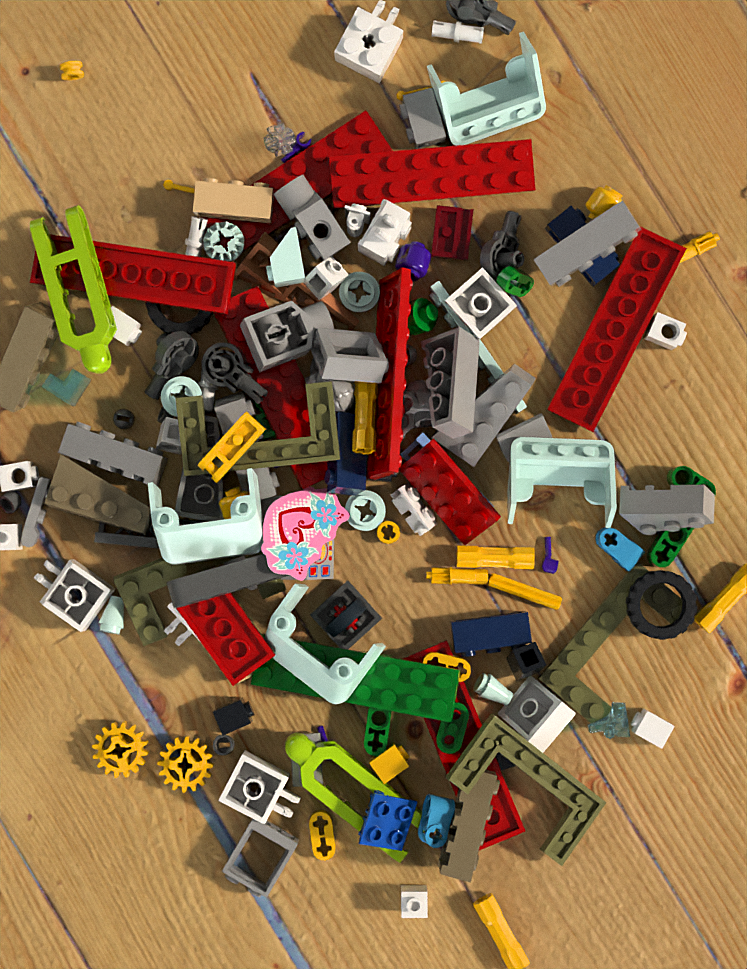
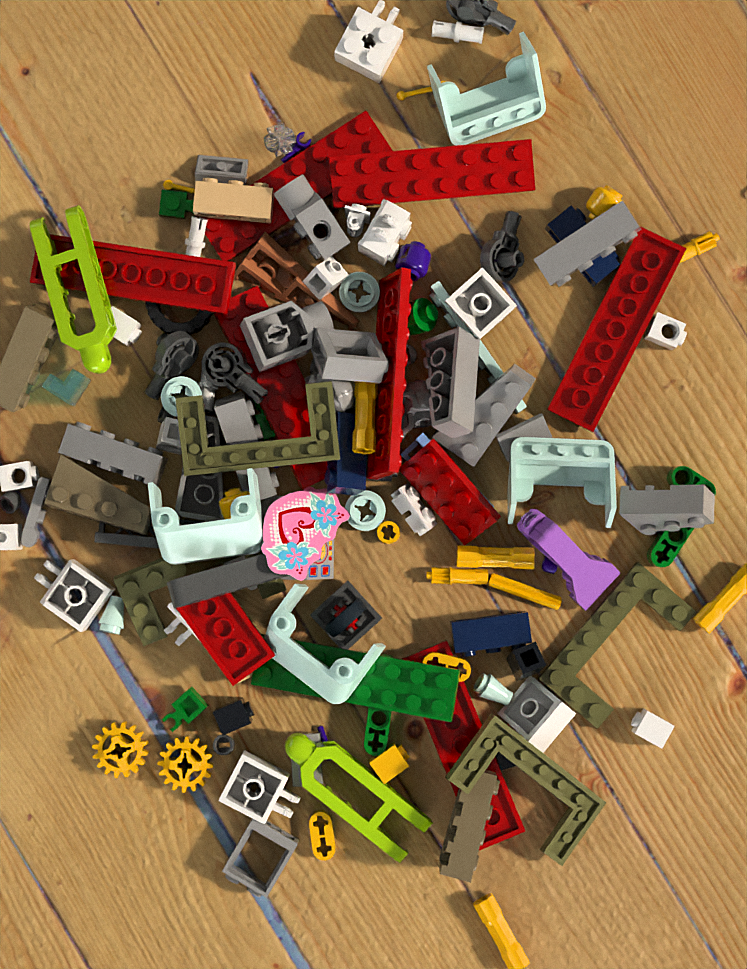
yellow bush [59,61,84,81] -> none
dark grey hinge [113,409,135,429] -> none
yellow plate [197,411,266,483] -> none
light aqua gear [203,221,244,262] -> none
light aqua slope [266,227,305,288] -> none
blue hinge [358,790,417,851] -> none
light grey hinge [399,88,446,149] -> none
white brick [401,885,428,918] -> none
dark azure piece [418,794,455,848] -> none
dark red plate [431,205,474,261] -> none
green plate [436,702,469,754] -> none
green beam [496,266,534,297] -> none
clear light blue piece [587,702,630,739] -> none
dark azure piece [595,527,645,572] -> none
black tyre [626,570,697,640] -> none
none -> green plate [159,190,195,219]
none -> green plate [162,687,209,732]
none -> light grey slope [195,155,248,185]
none -> medium lavender arm [517,509,621,611]

